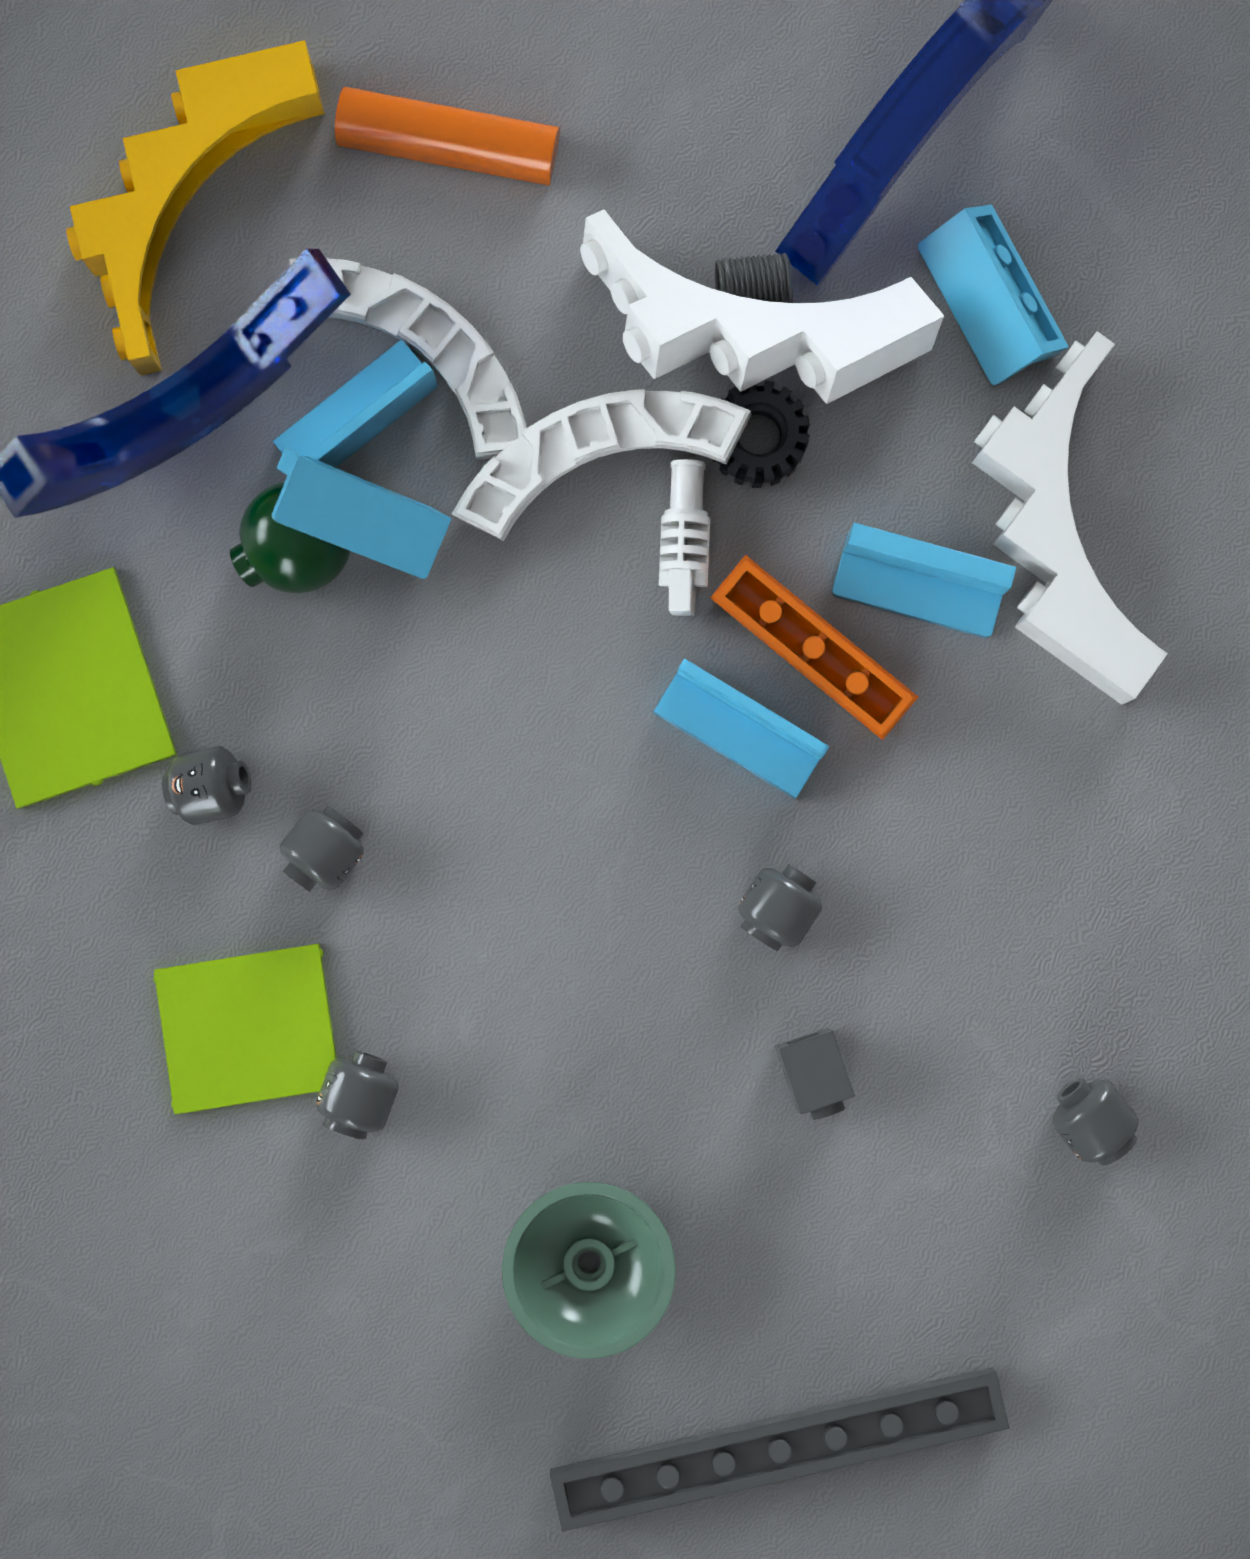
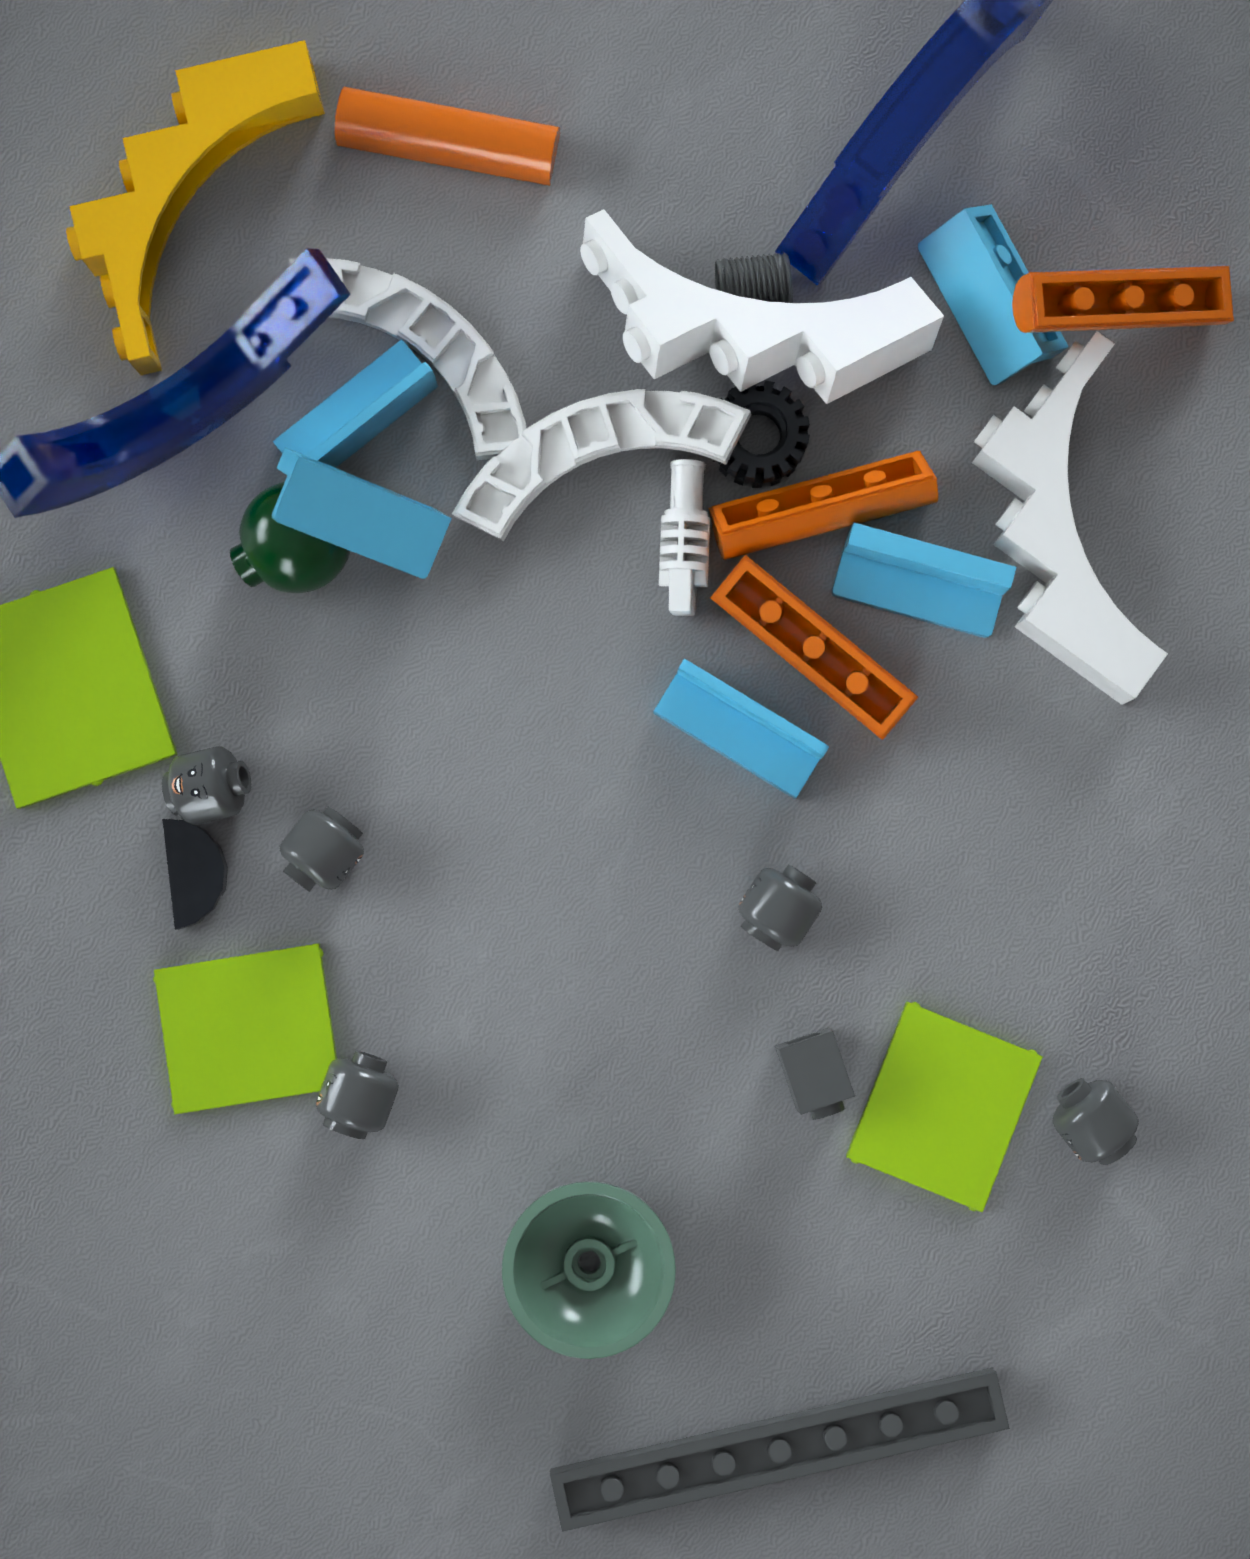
none -> black tile [162,819,228,930]
none -> orange brick [708,451,938,560]
none -> lime piece [846,1001,1043,1213]
none -> orange brick [1012,266,1234,333]

